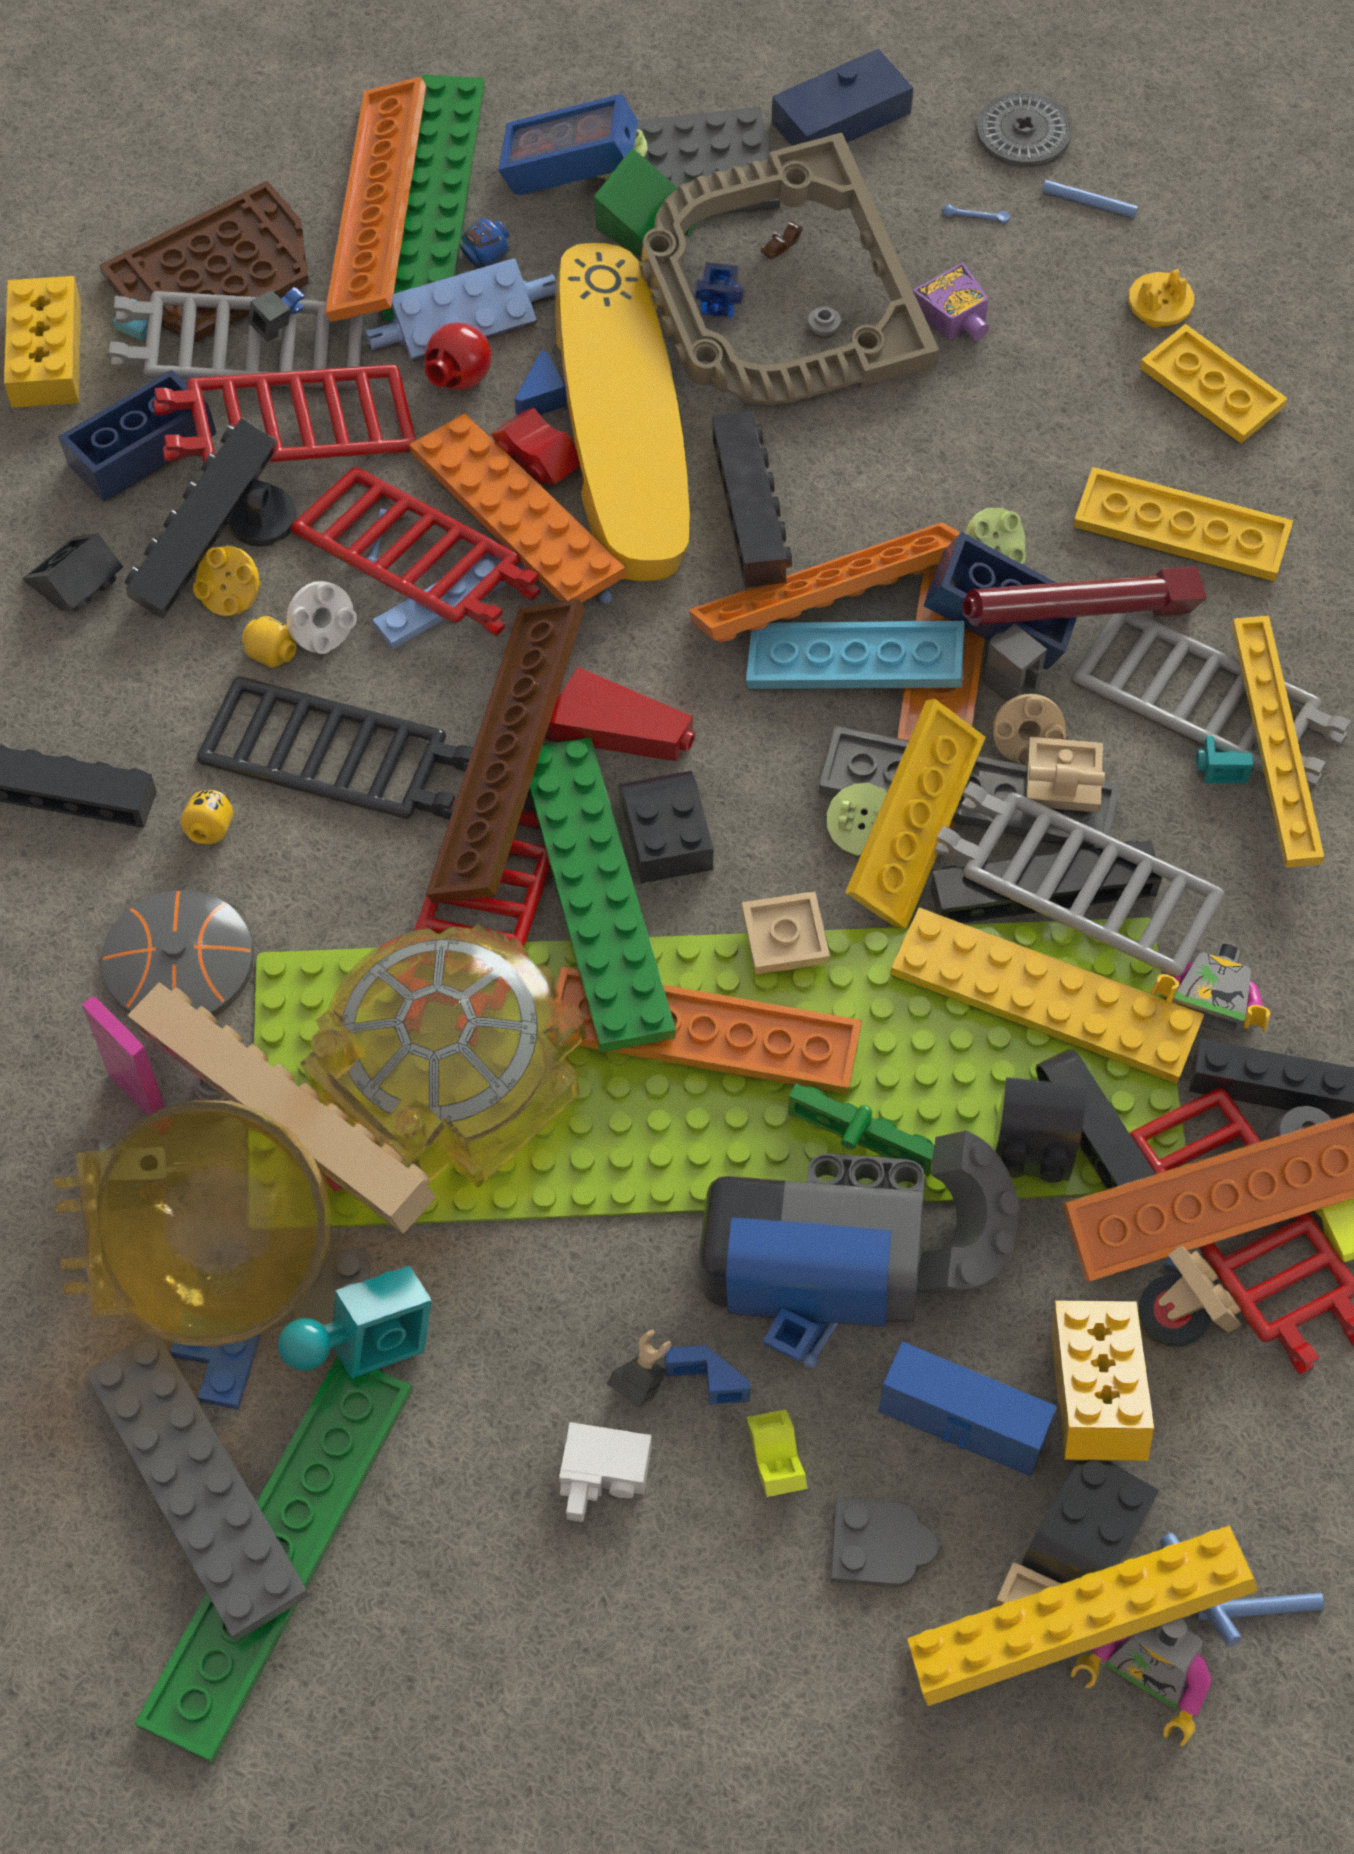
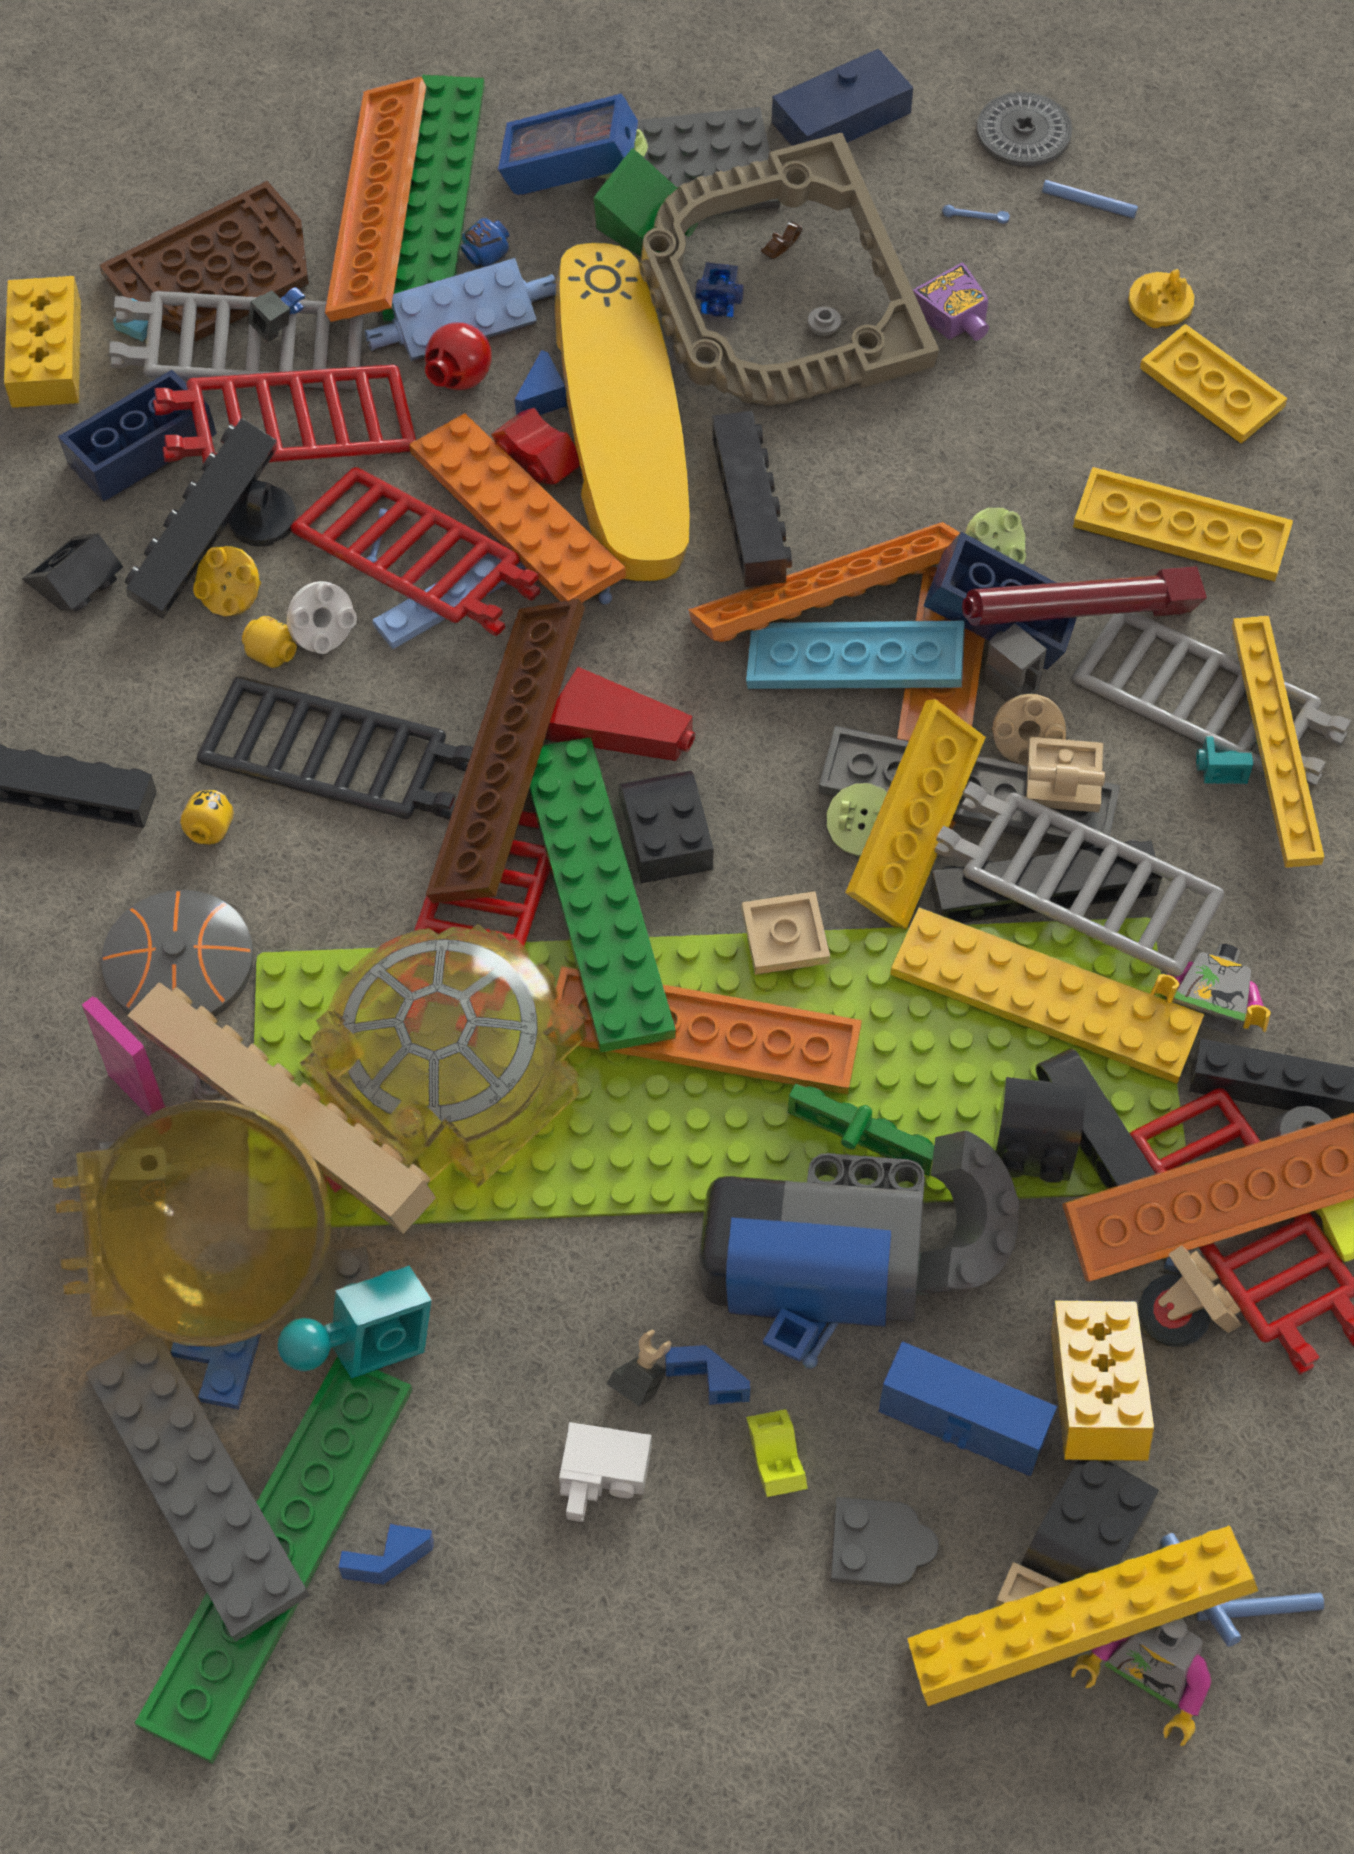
none -> blue slope [338,1524,434,1585]

